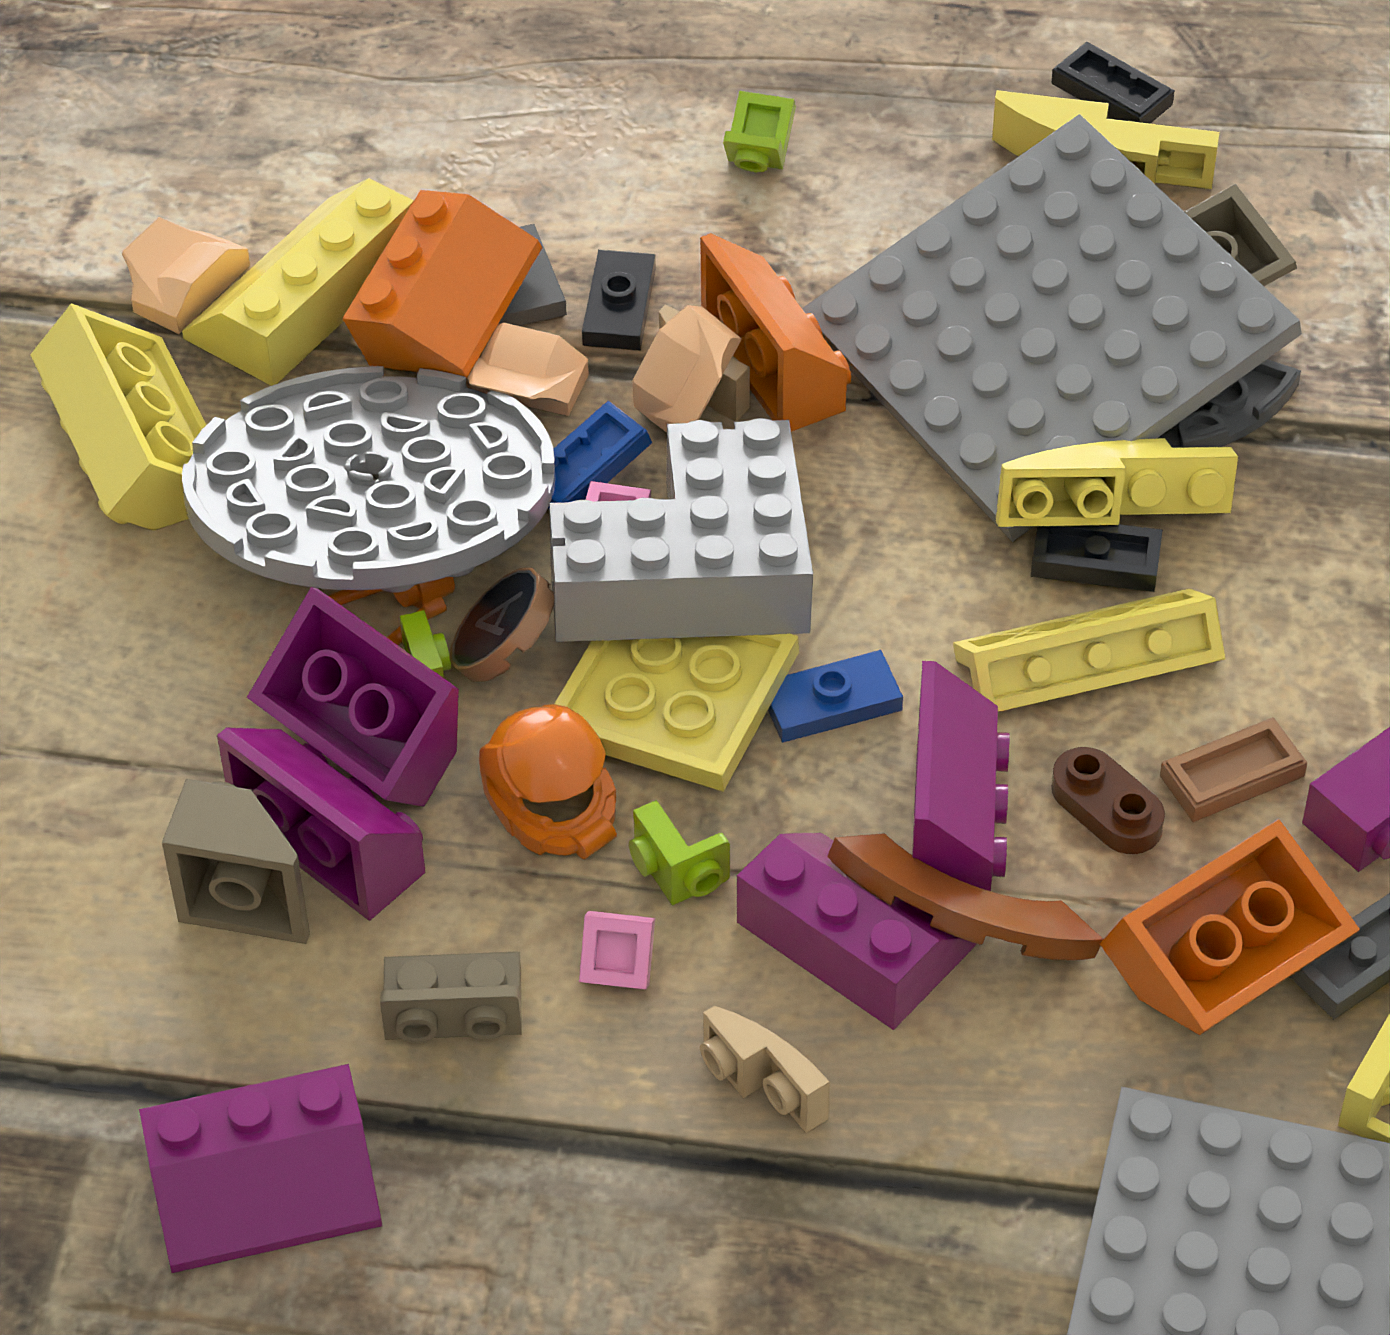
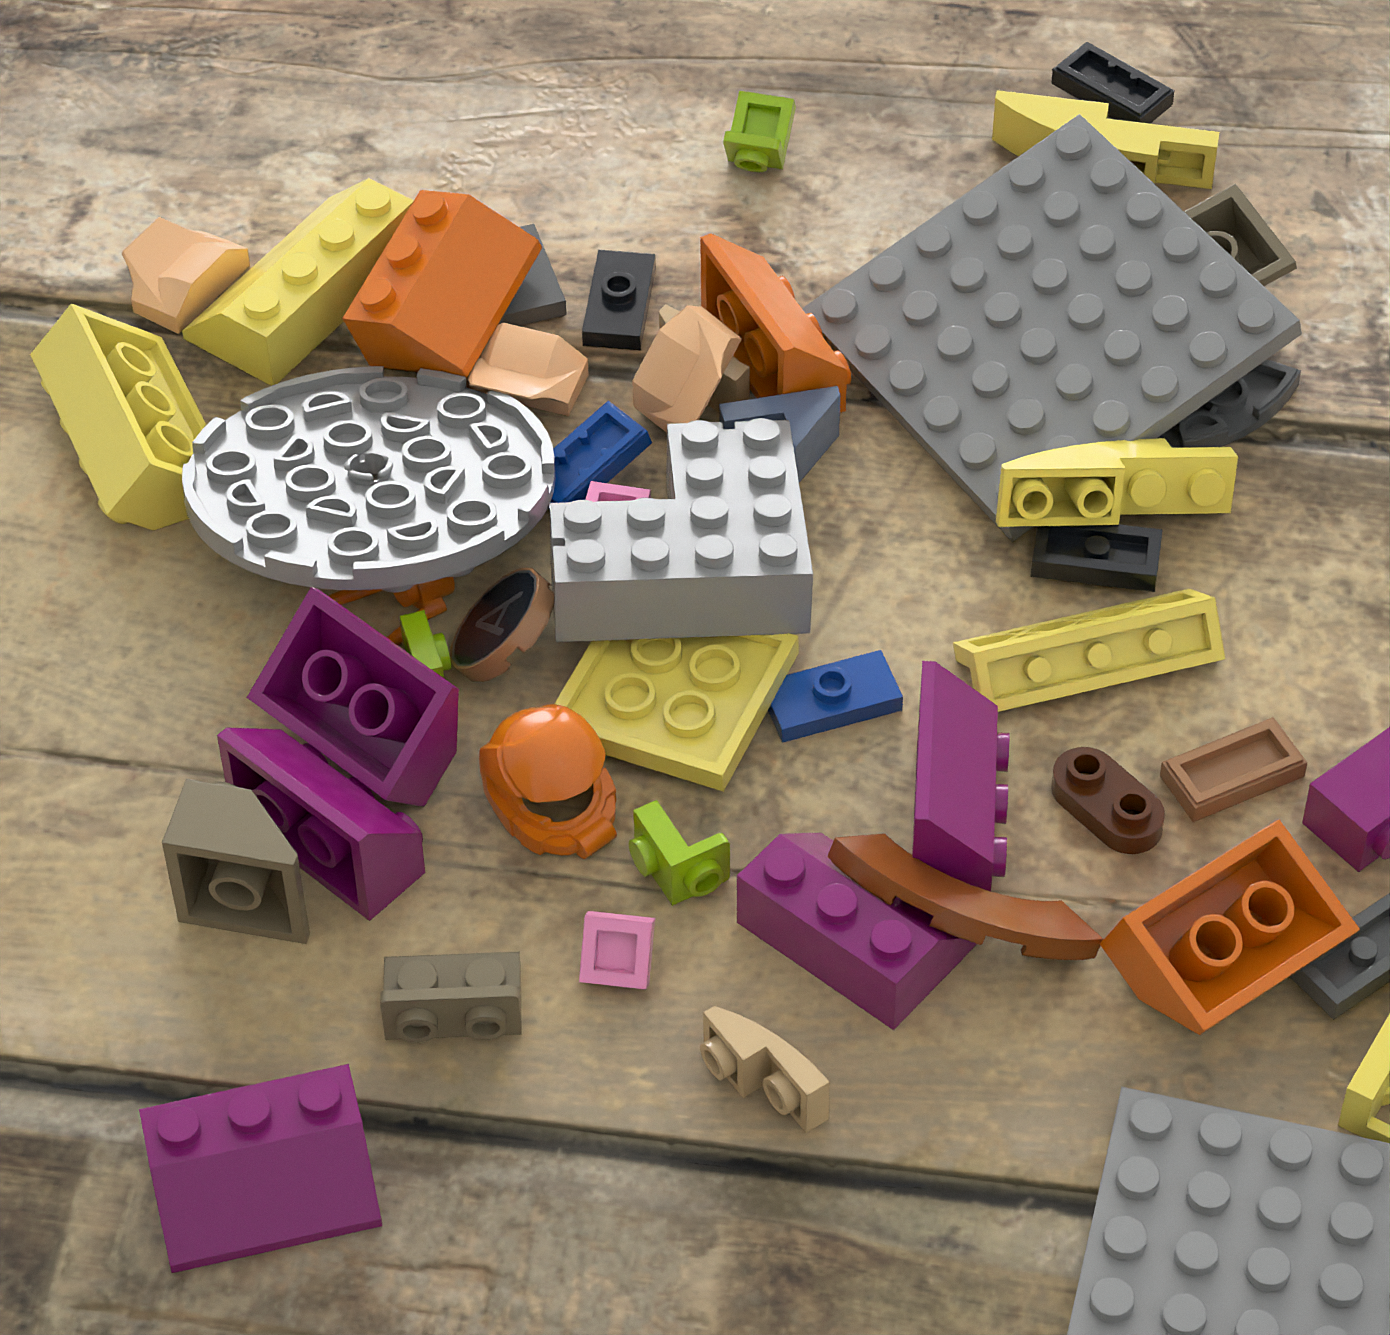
none -> sand blue slope [719,386,840,483]

